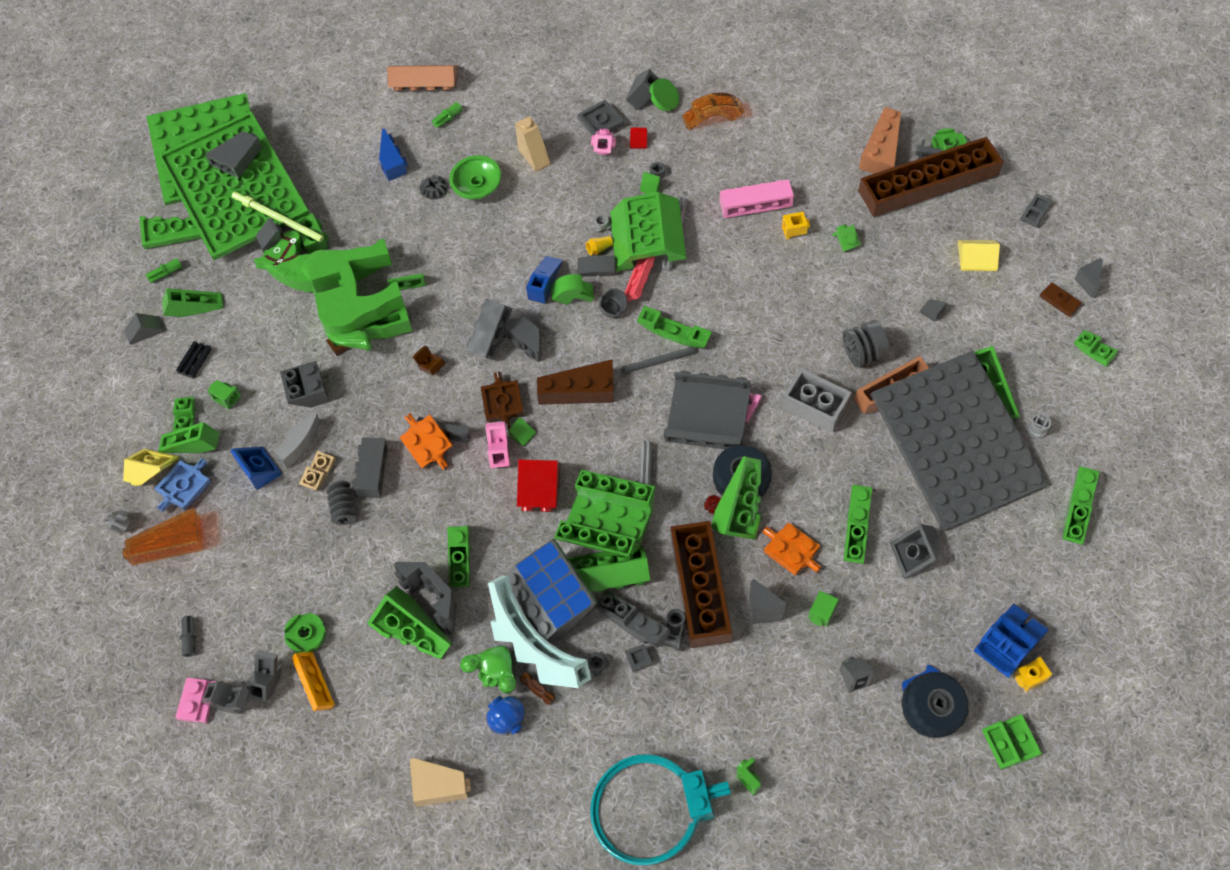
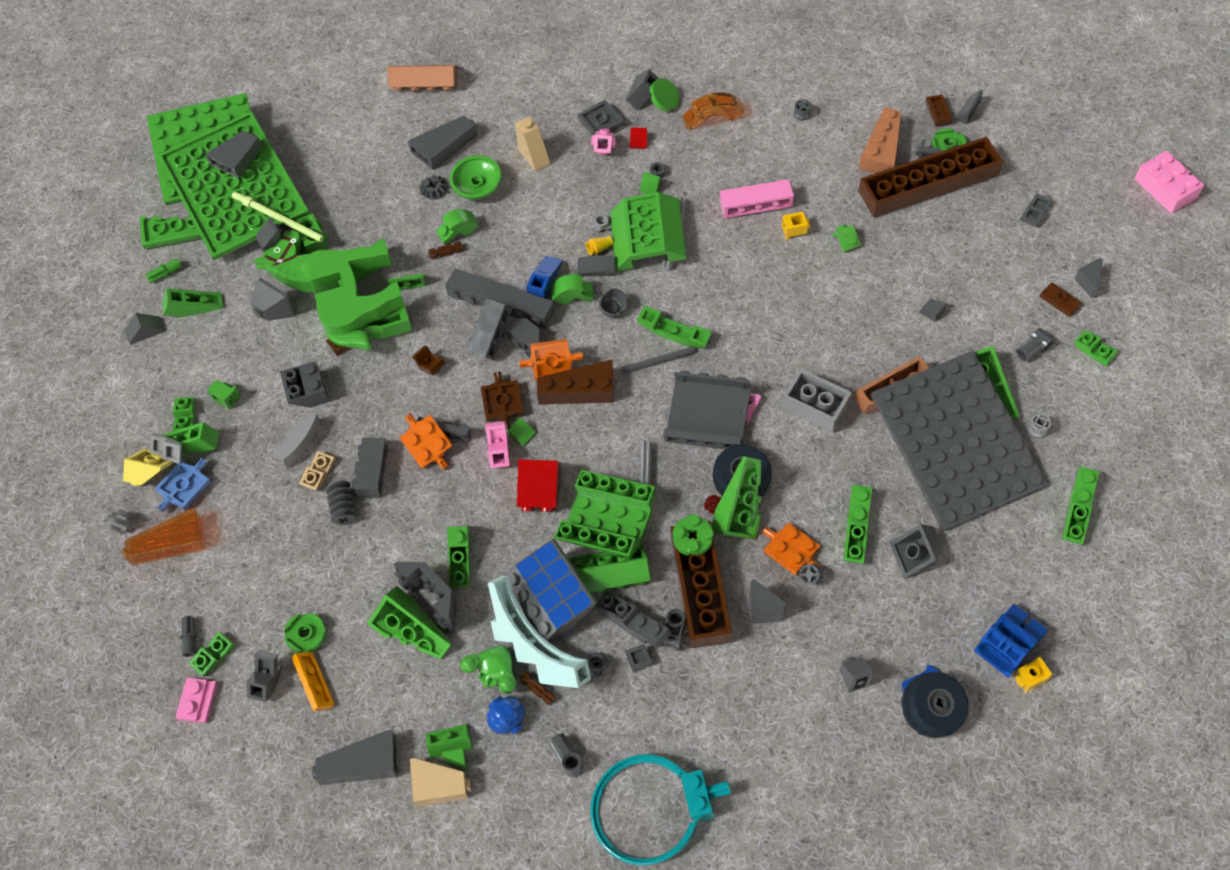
black tile [176,341,212,379] -> none
dark grey brick [201,681,249,714] -> none
blue slope [231,446,282,490] -> none
blue slope [379,128,408,181] -> none
bright green axle [432,102,462,128] -> none
coral plate [624,256,656,302] -> none
bright green bracket [736,757,761,796] -> none
bright green brick [808,591,839,627] -> none
dark grey wheel [843,320,890,367] -> none
light yellow slope [958,240,1000,271] -> none
bright green slope [981,714,1042,770] -> none
none -> light grey slope [150,433,183,464]
none -> bright green slope [189,632,236,676]
none -> dark grey slope [250,278,296,321]
none -> dark grey slope [312,729,397,785]
none -> dark grey slope [408,116,477,170]
none -> bright green slope [426,724,472,759]
none -> reddish brown axle [428,241,463,259]
none -> bright green brick [436,209,479,245]
none -> bright green slope [442,748,467,769]
none -> dark grey brick [445,268,554,328]
none -> orange plate [519,339,583,381]
none -> dark grey piece [548,733,583,777]
none -> bright green plate [673,514,713,556]
none -> dark grey wheel [794,99,812,121]
none -> dark grey wheel [799,564,823,585]
none -> reddish brown plate [925,94,953,126]
none -> dark grey slope [955,90,983,124]
none -> dark grey piece [1015,328,1055,362]
none -> bright pink piece [1135,150,1204,213]

